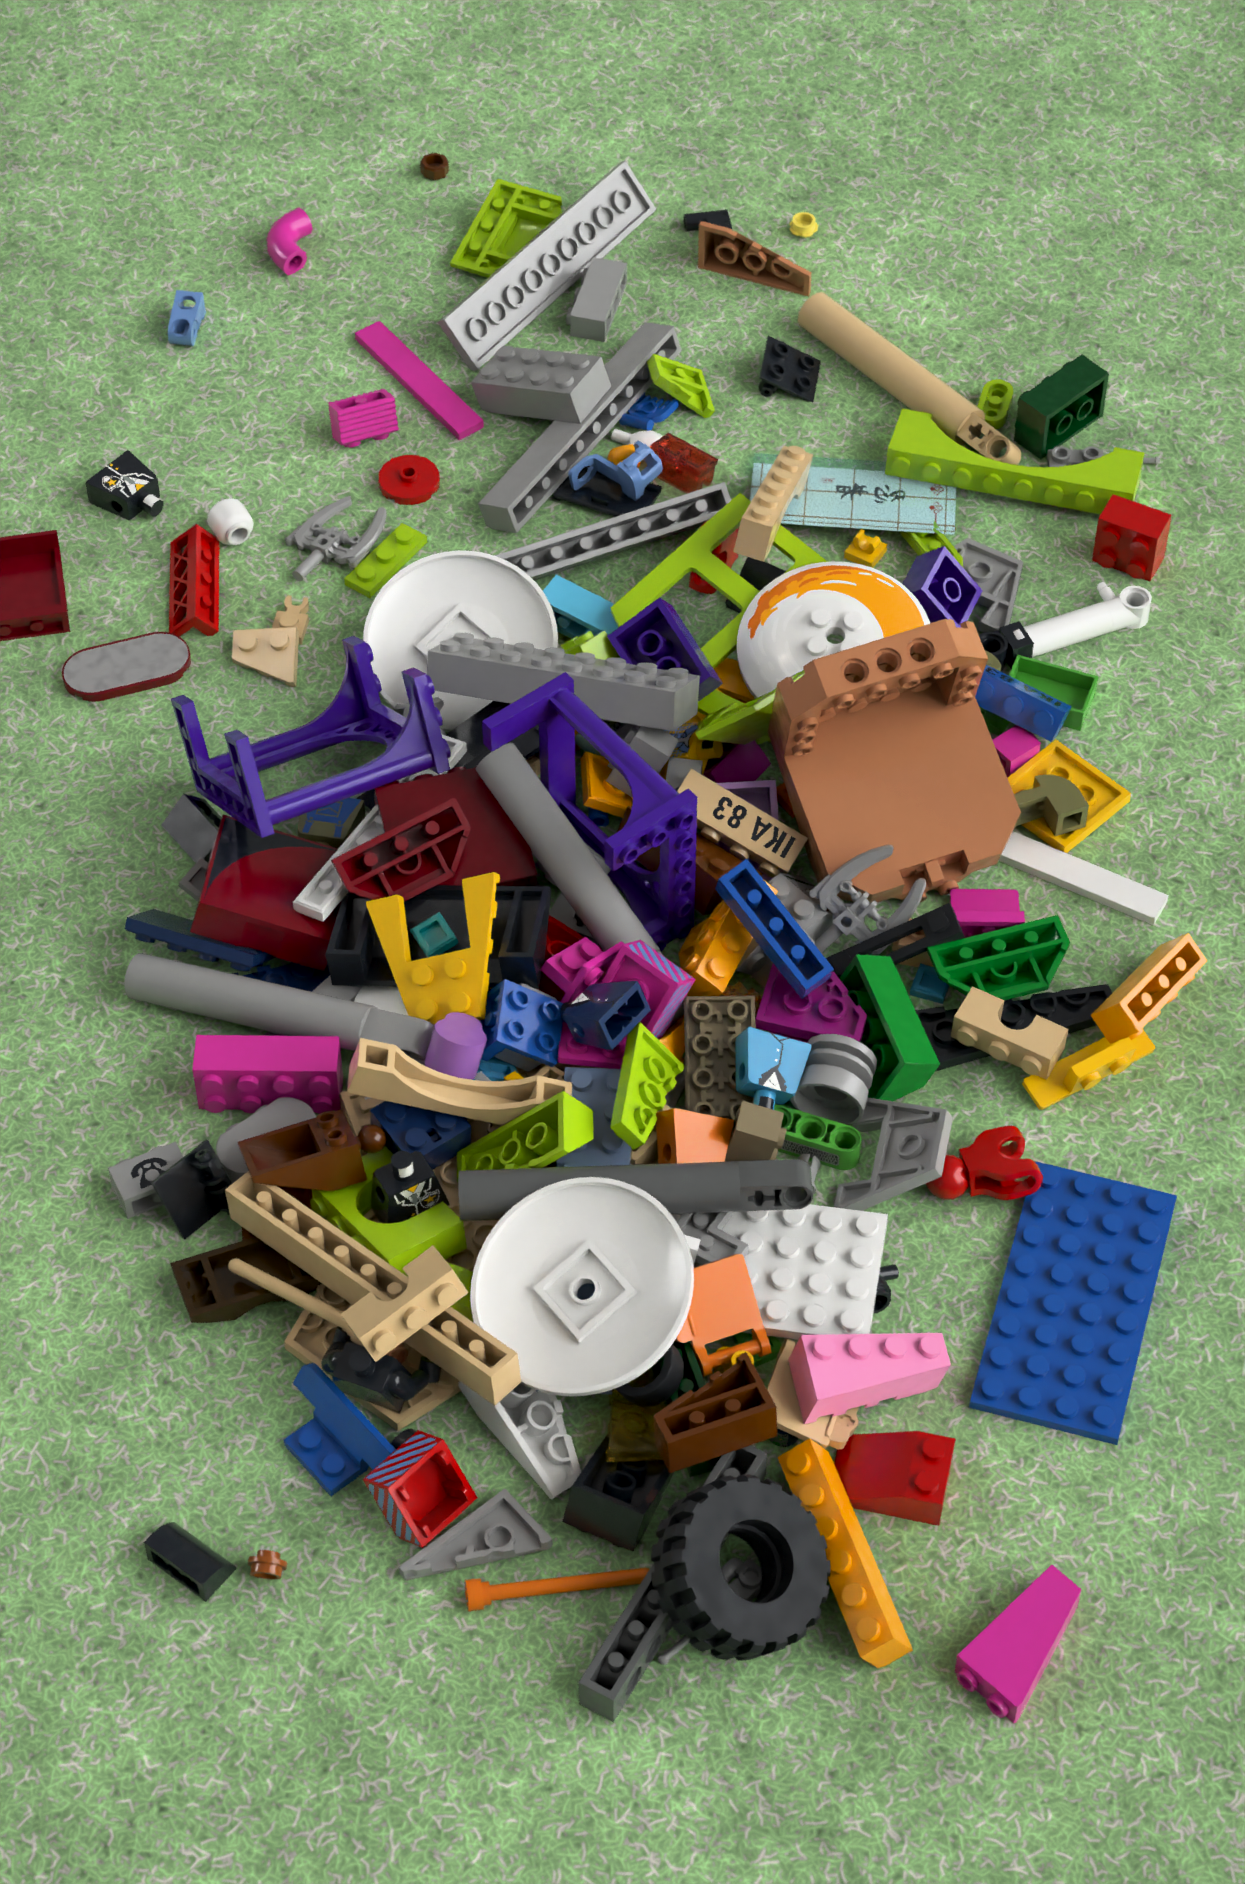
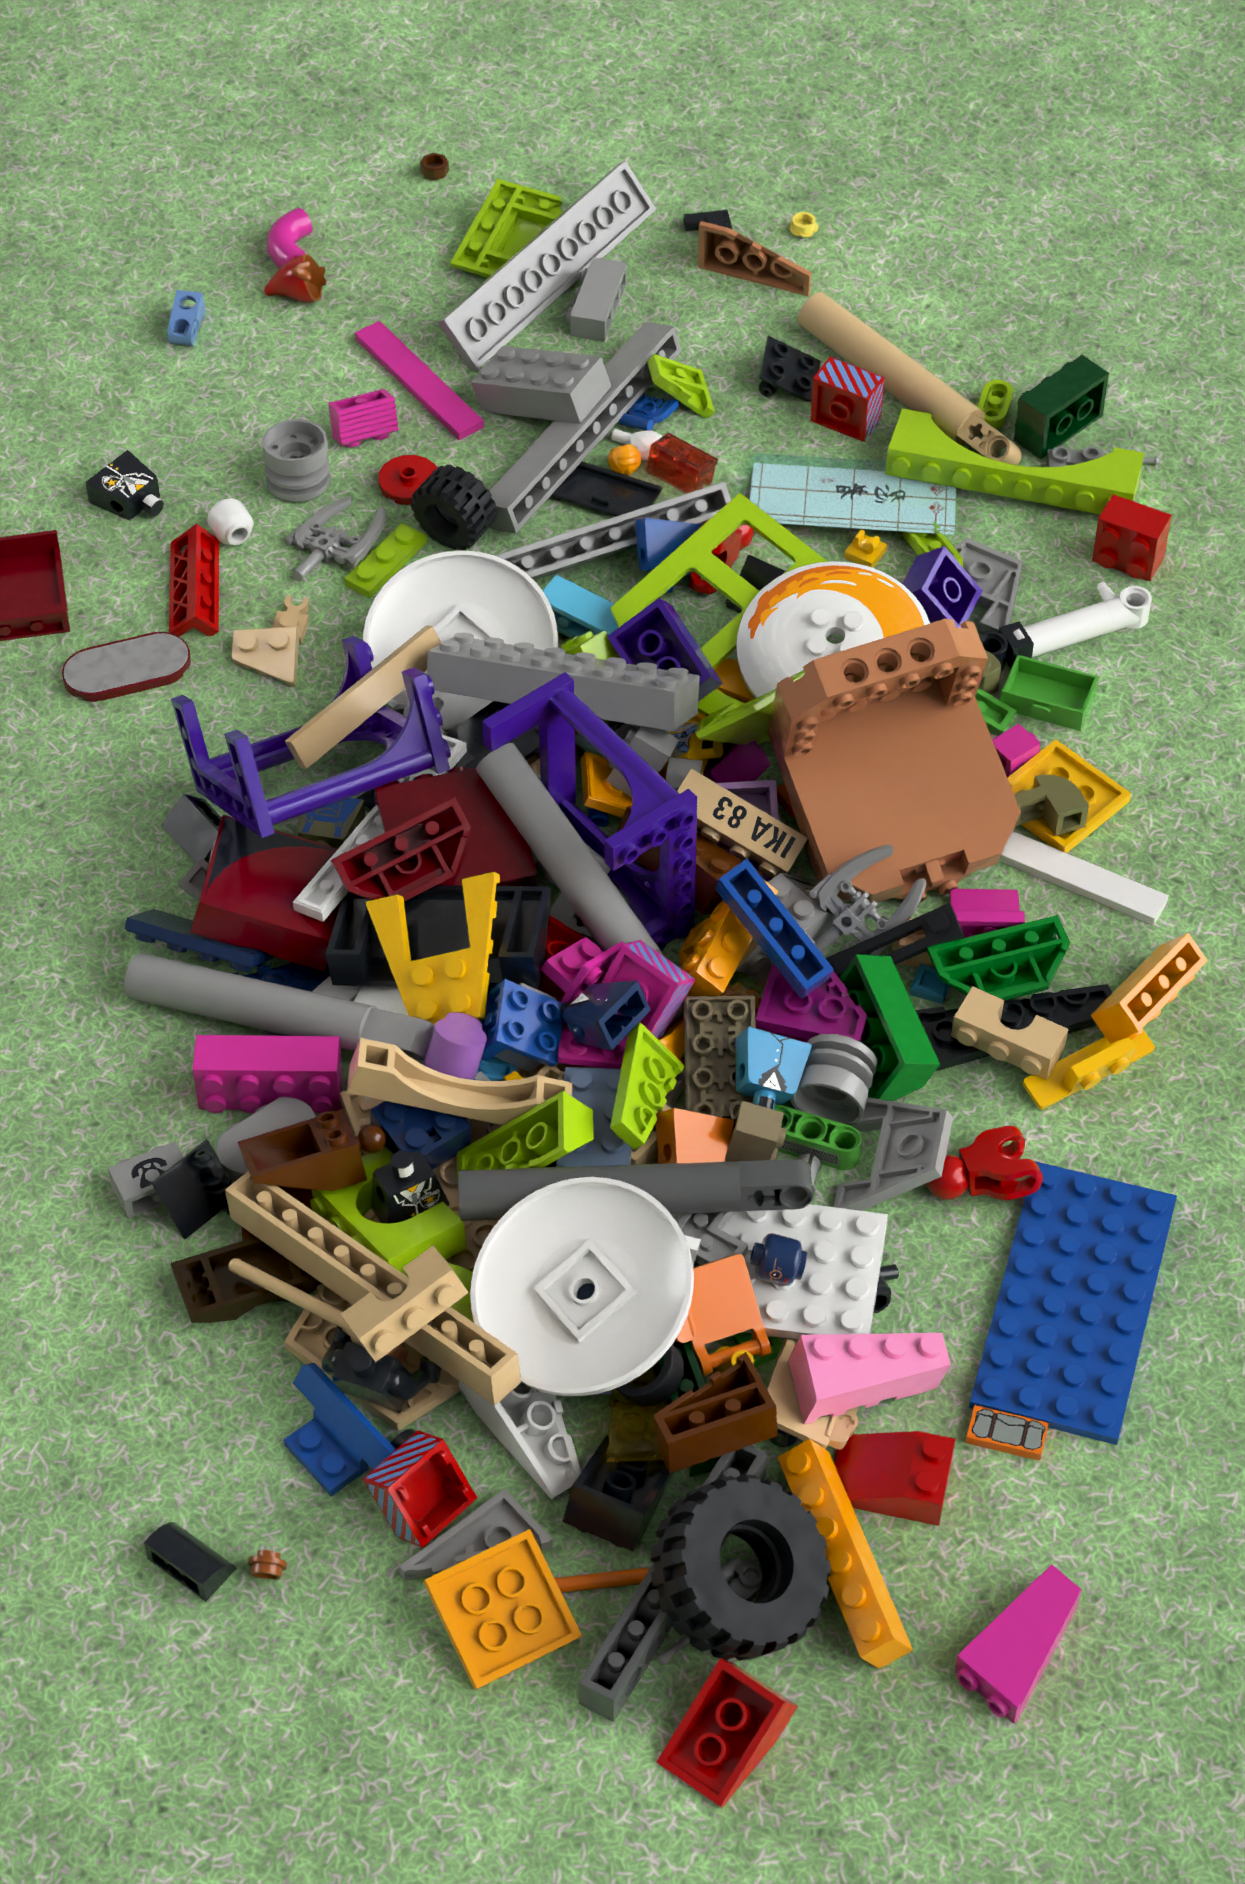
teal tile [410,911,459,957] -> none
medium blue piece [568,441,663,501] -> none
tan arch [733,446,814,562] -> none
blue brick [975,665,1072,742] -> none
none -> light grey wheel [262,419,331,502]
none -> hat [264,253,326,303]
none -> tan tile [285,625,441,769]
none -> black tyre [411,465,497,551]
none -> light orange plate [423,1529,582,1690]
none -> blue torso [636,518,702,593]
none -> red slope [656,1658,798,1807]
none -> dark blue head [750,1233,807,1286]
none -> red container [810,356,885,442]
none -> tile [966,1405,1049,1461]

